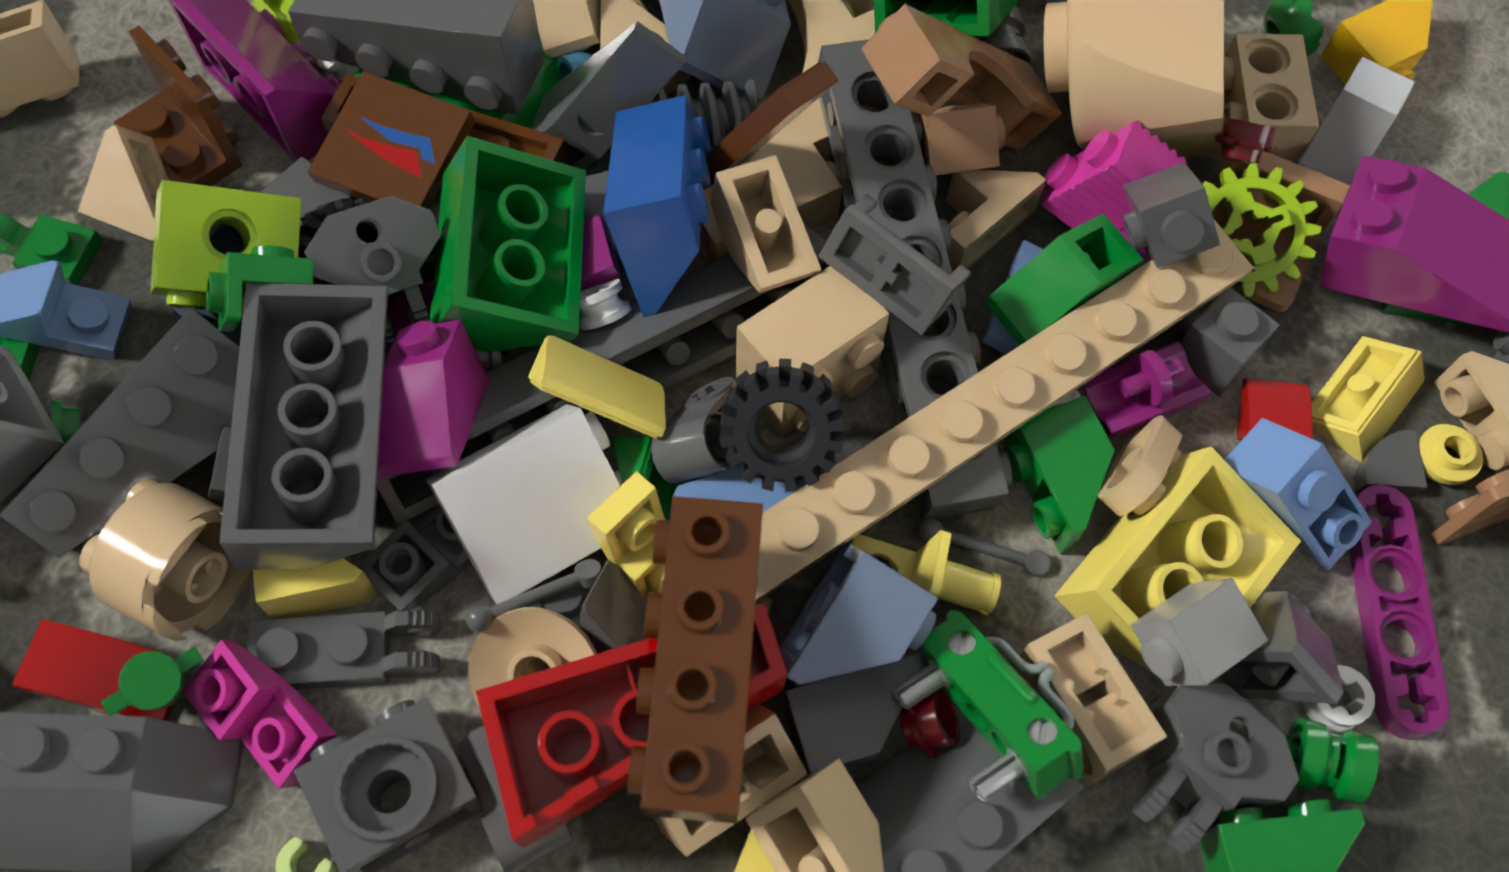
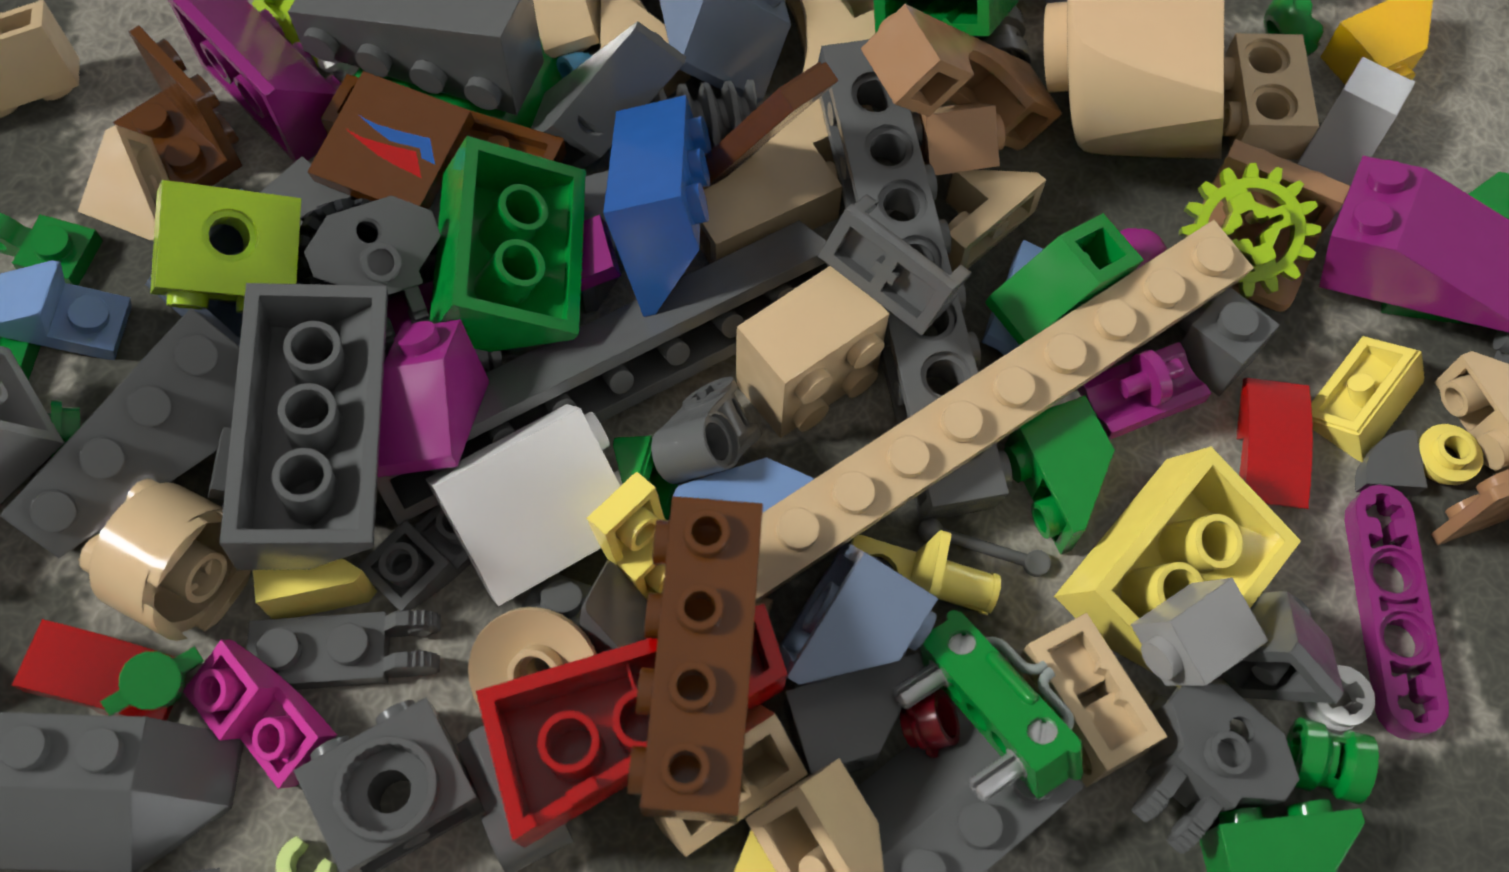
green bracket [206,246,313,332] -> none
dark grey hinge [466,559,602,632] -> none
light yellow slope [528,336,666,439] -> none
white bush [579,278,631,331] -> none
tan slope [710,155,821,293] -> none
black tyre [720,358,845,492] -> none
dark pink brick [1040,121,1187,231] -> none
tan plate [1098,415,1182,516] -> none
dark grey brick [1122,162,1220,268] -> none
dark red plate [1215,118,1277,164] -> none
medium blue slope [1224,418,1372,570] -> none

